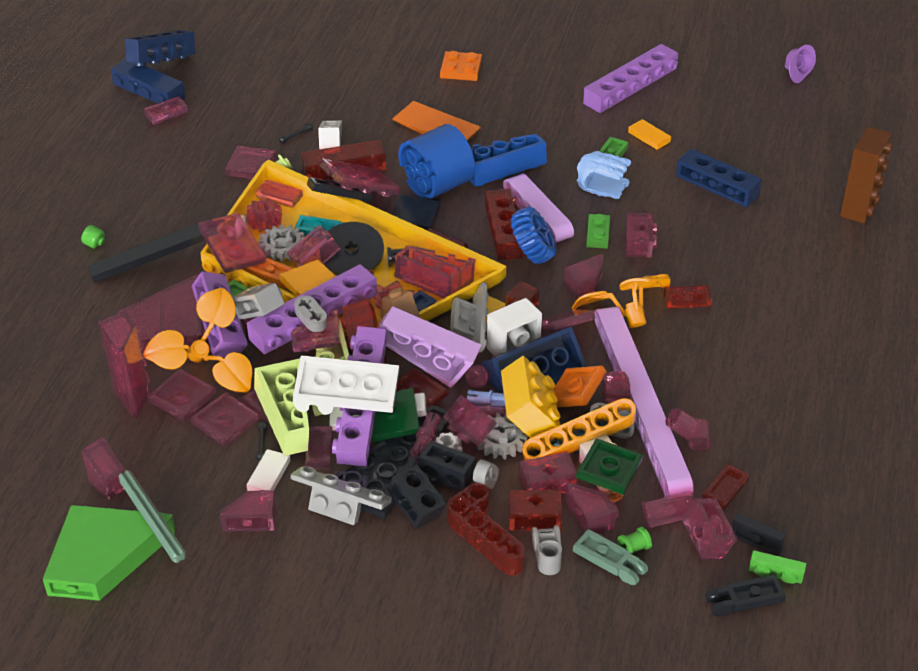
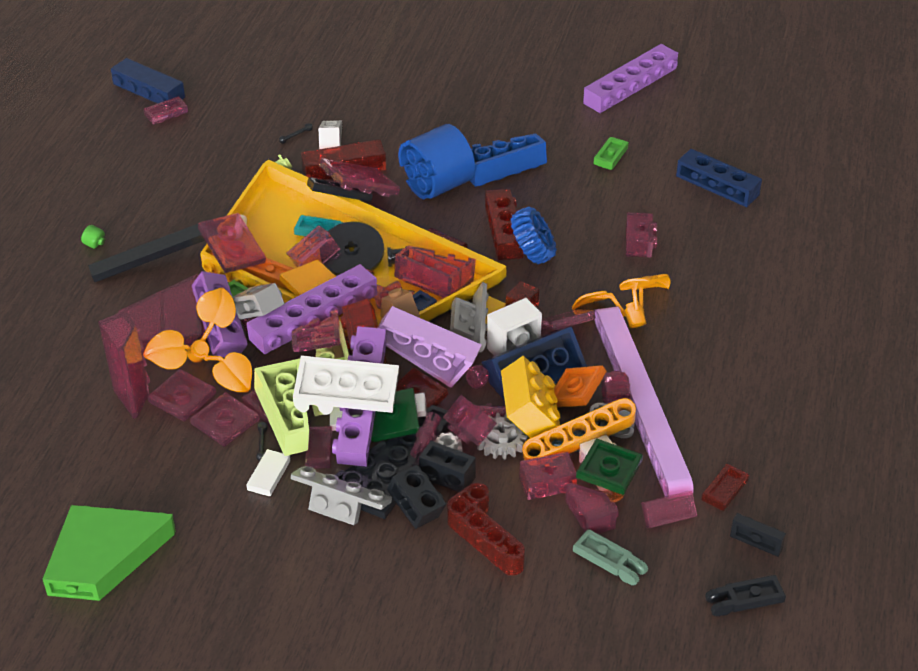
clear pink slope [81,437,125,500] -> none
sand green axle [119,470,186,563] -> none
dark blue brick [125,30,195,66] -> none
clear pink slope [220,490,276,532] -> none
clear pink tile [225,146,276,179] -> none
clear pink gear [246,198,282,232] -> none
tile [256,180,303,208] -> none
light grey gear [258,224,306,262] -> none
light grey beam [294,296,328,332] -> none
black tile [391,195,440,232] -> none
orange piece [392,101,481,142] -> none
orange plate [440,51,482,81] -> none
light blue axle [467,390,506,409] -> none
light grey beam [473,459,499,489] -> none
lavender beam [503,174,574,243] -> none
clear red brick [509,489,562,531] -> none
light grey piece [532,525,562,575] -> none
clear pink slope [563,254,604,299] -> none
light blue piece [576,151,631,199] -> none
bright green plate [586,214,610,249] -> none
bright green bush [617,527,652,555] -> none
light orange tile [628,119,671,150] -> none
clear red plate [664,285,712,309] -> none
clear pink piece [666,408,711,451] -> none
clear pink brick [681,498,737,560] -> none
bright green plate [749,550,806,584] -> none
medium lavender piece [785,45,816,83] -> none
reddish brown brick [840,126,893,224] -> none

